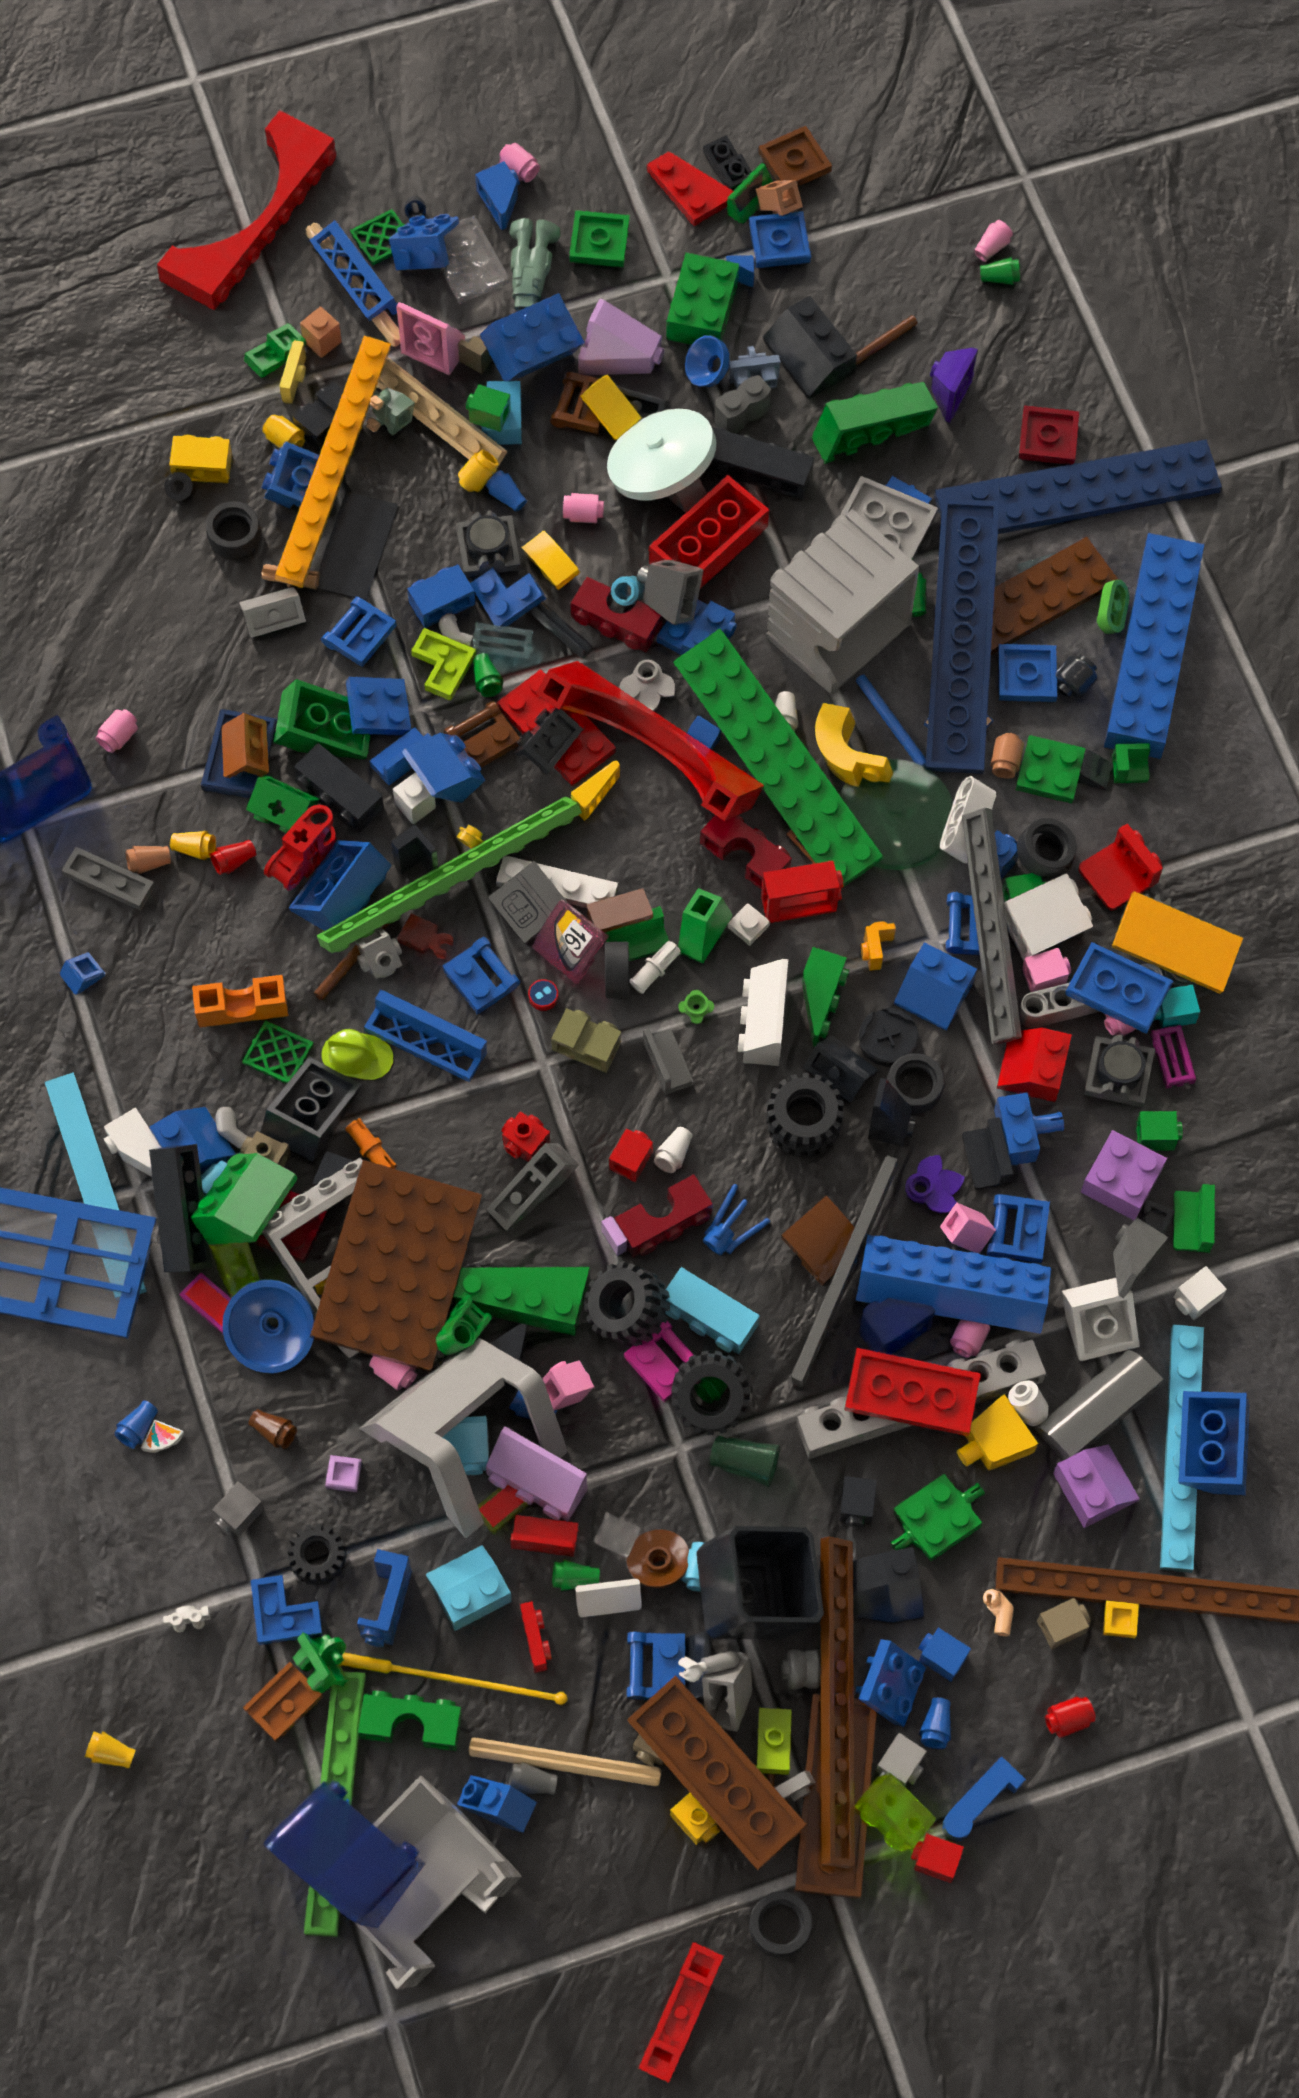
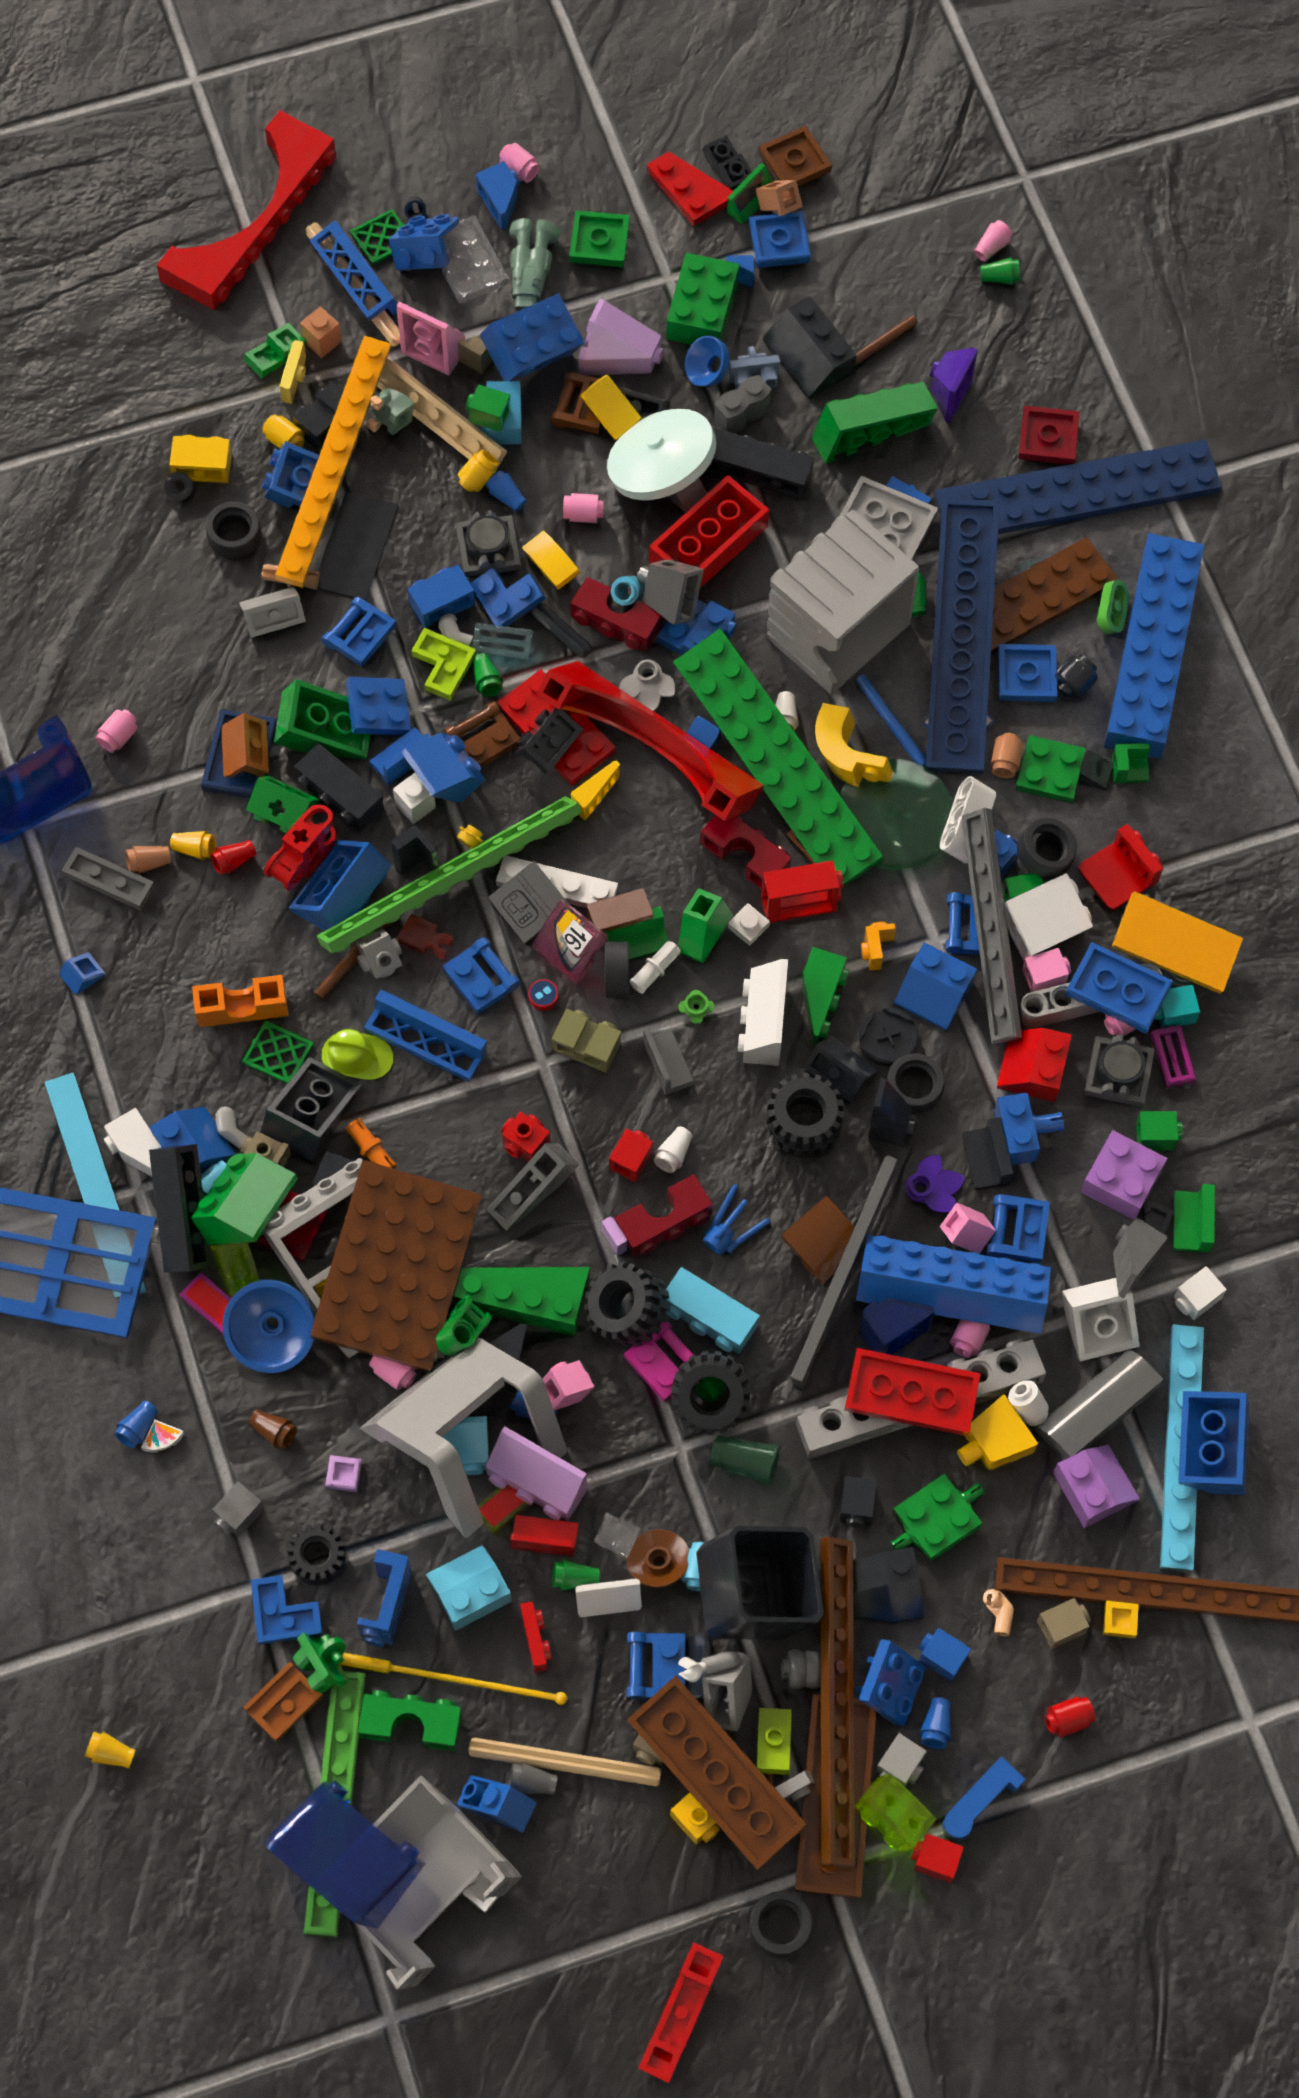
white piece [163,1606,211,1632] -> none

